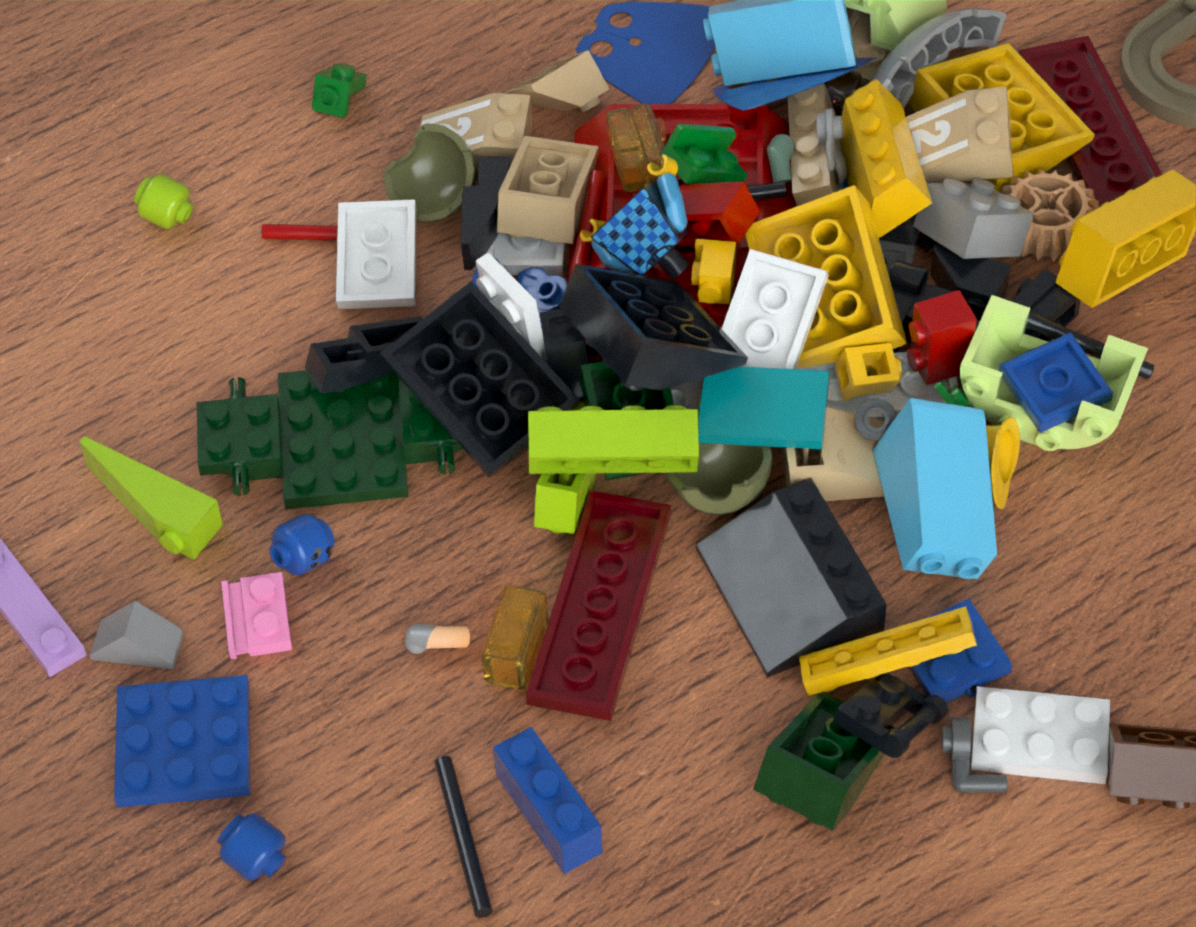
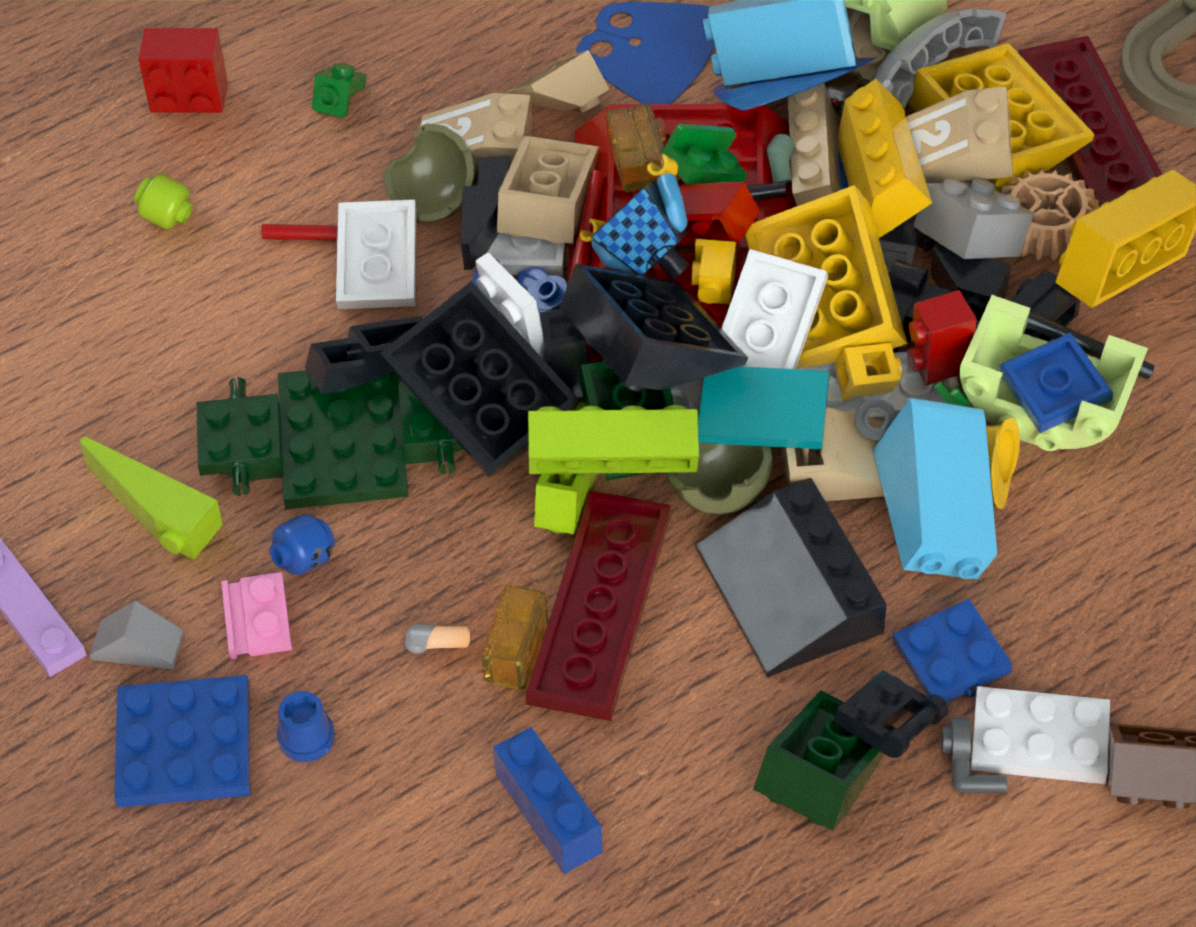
blue head [217,813,287,881] -> none
black bar [435,756,493,918] -> none
yellow plate [799,606,977,696] -> none
light grey plate [817,108,847,184] -> none
none -> red brick [138,28,228,113]
none -> blue piece [277,691,335,762]

